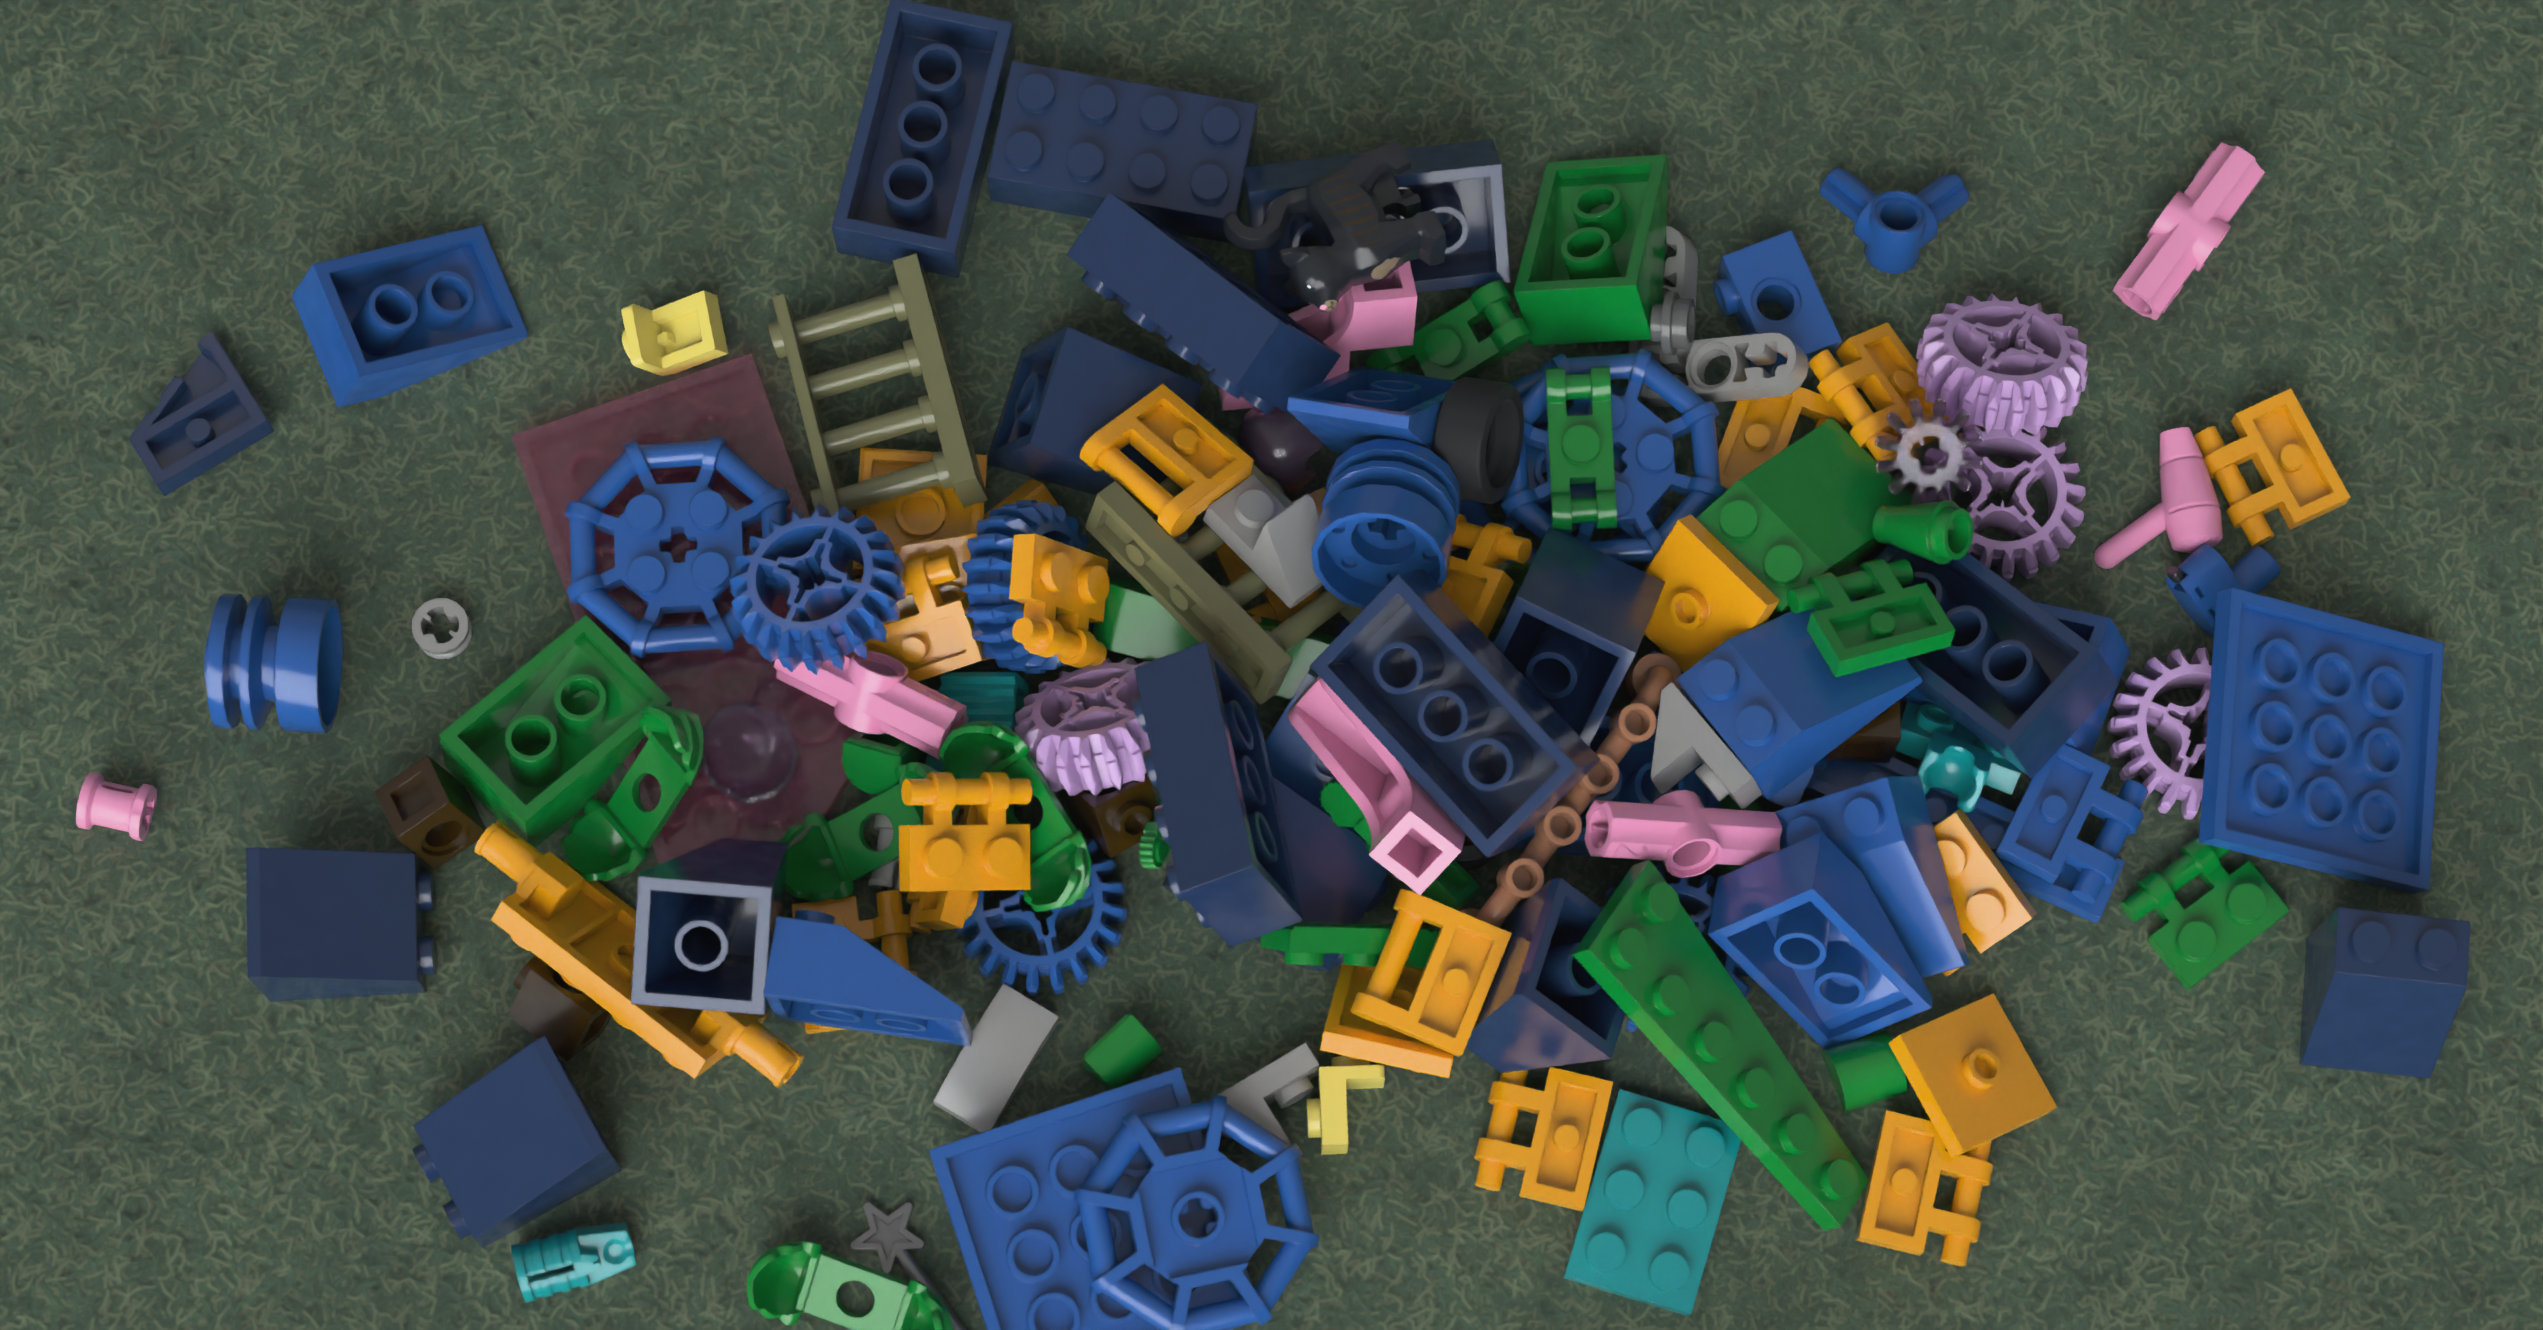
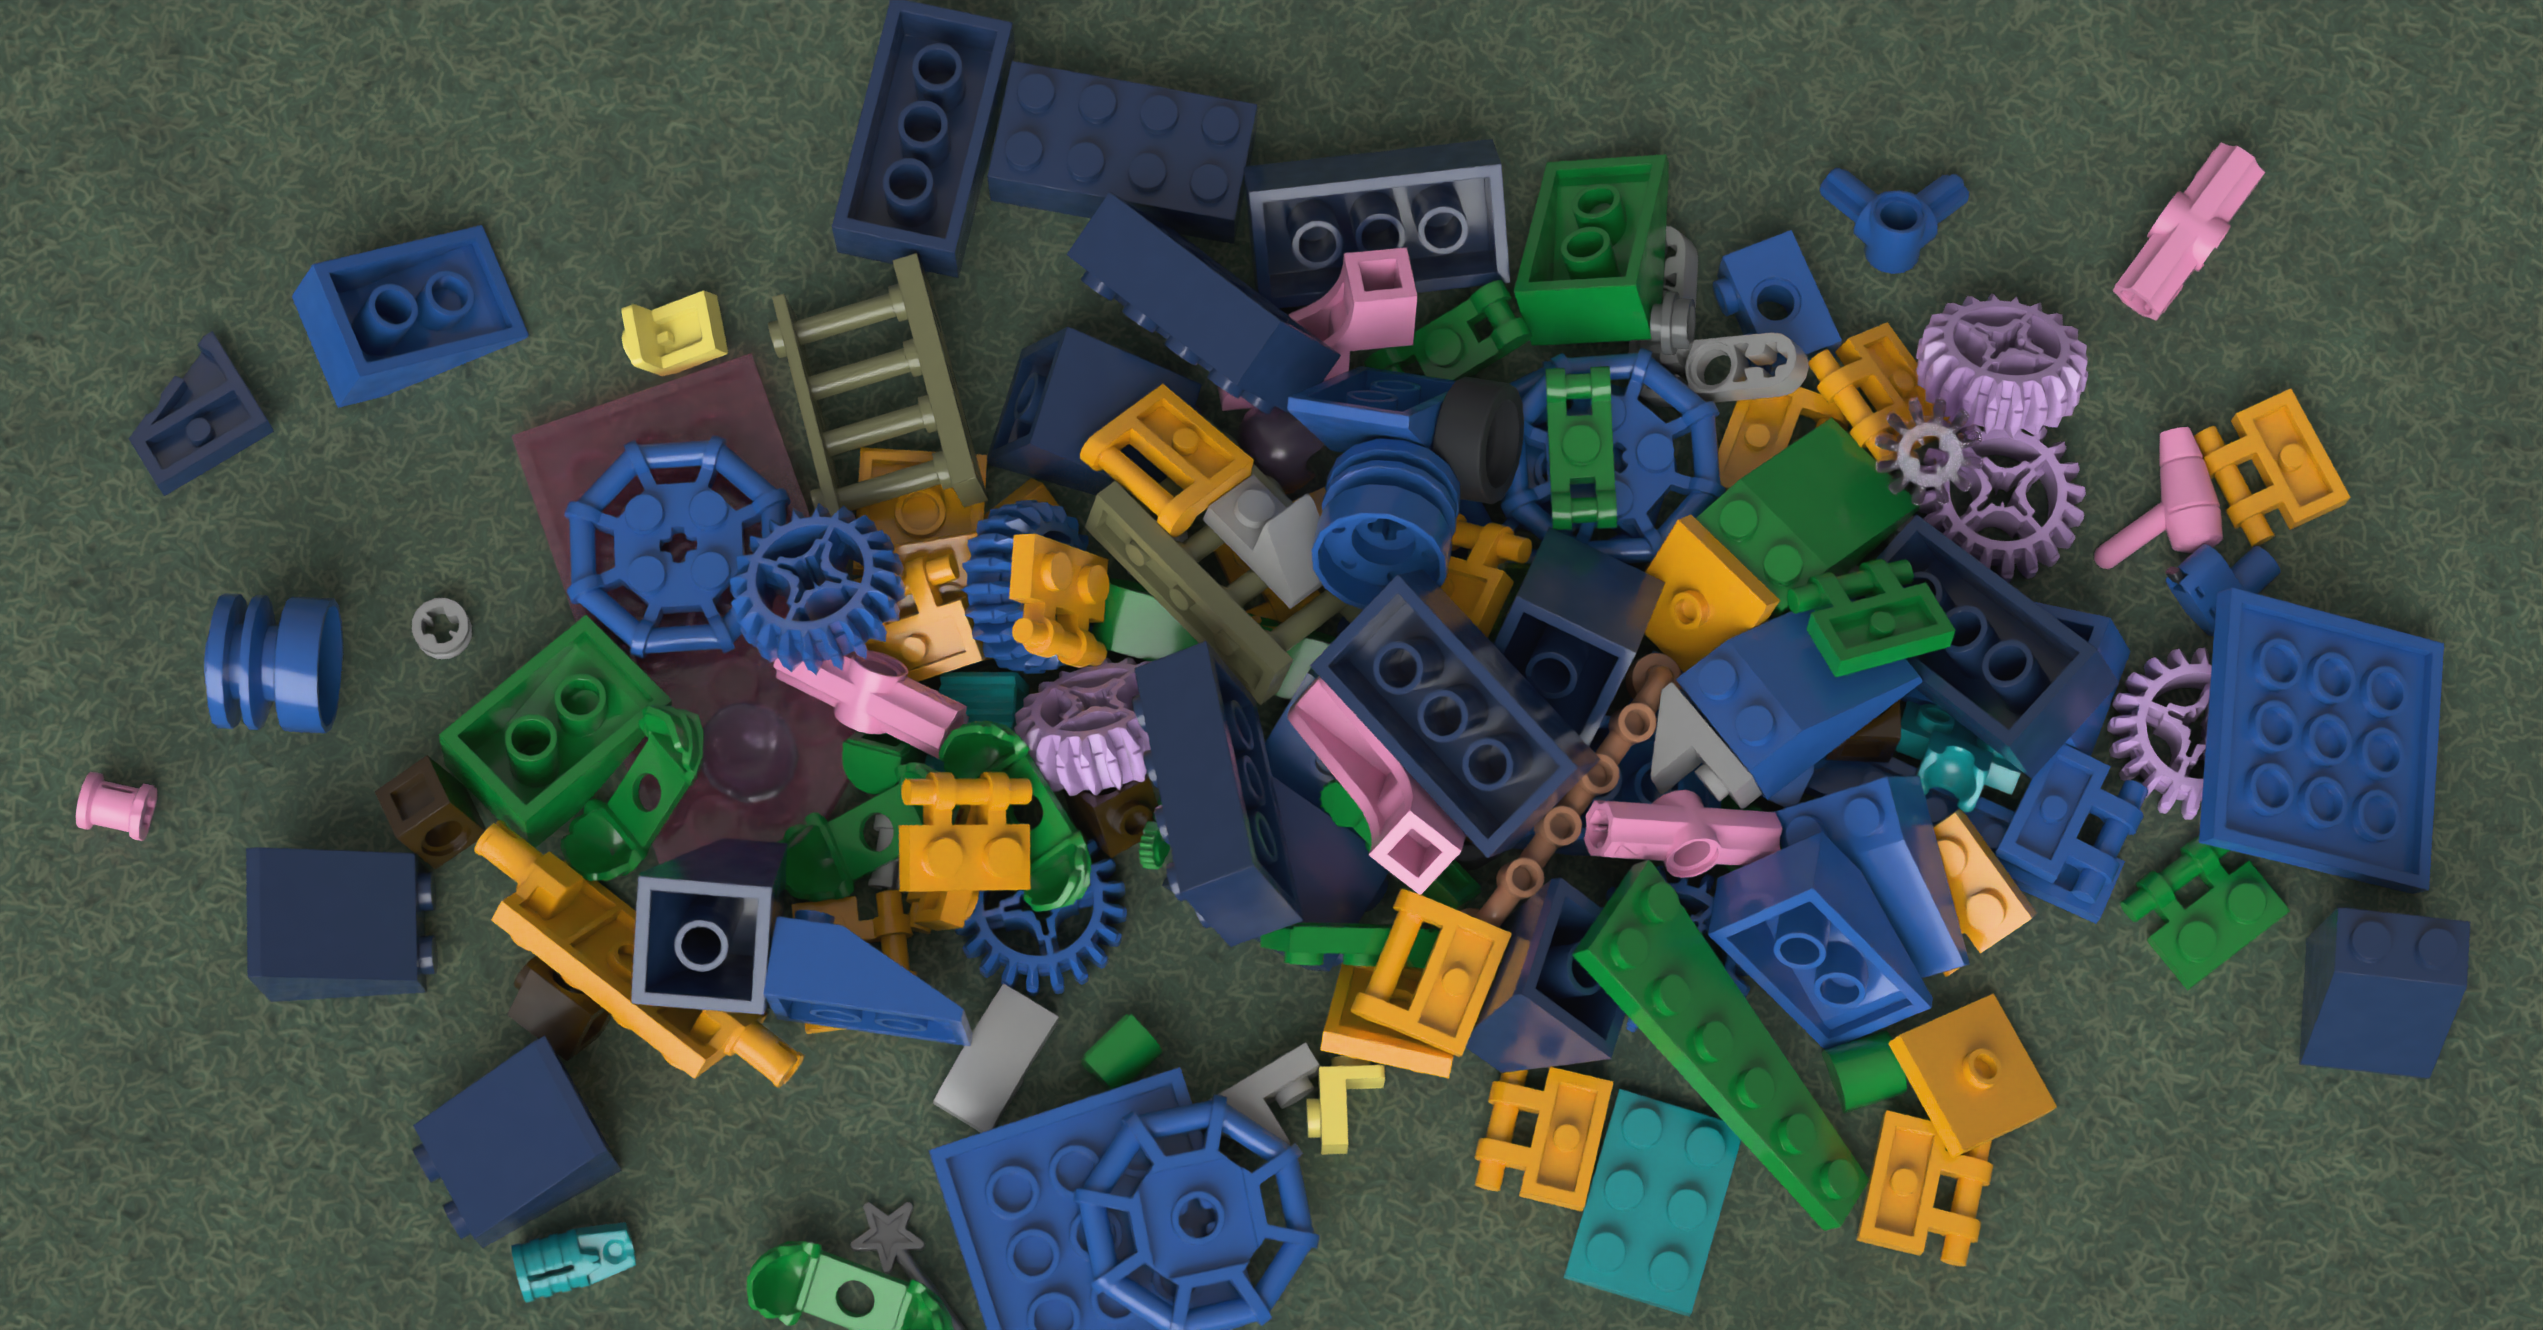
black animal [1222,139,1446,312] -> none
green cone [1872,500,1973,565] -> none

